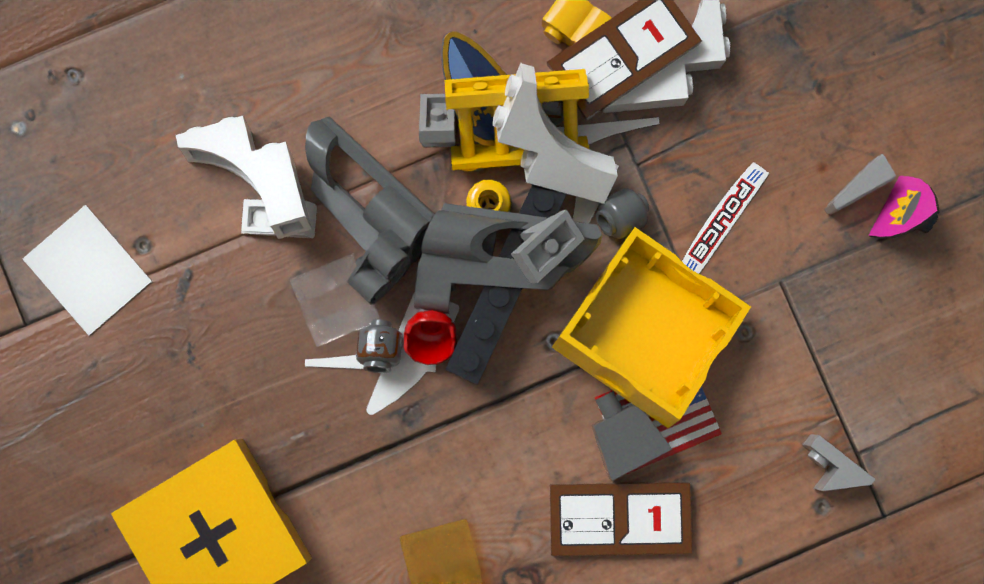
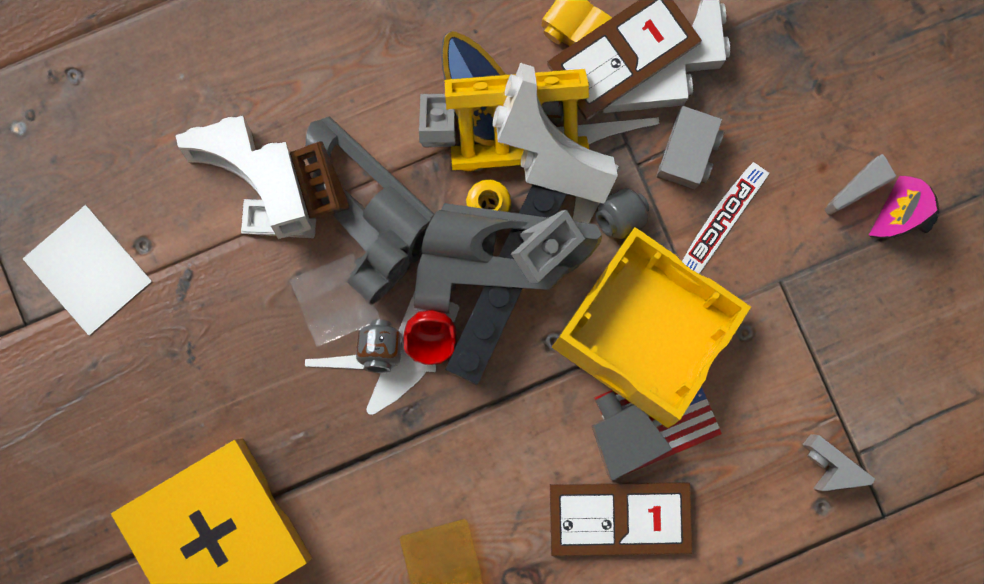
none -> reddish brown slope [290,141,349,219]
none -> light grey brick [656,106,724,190]

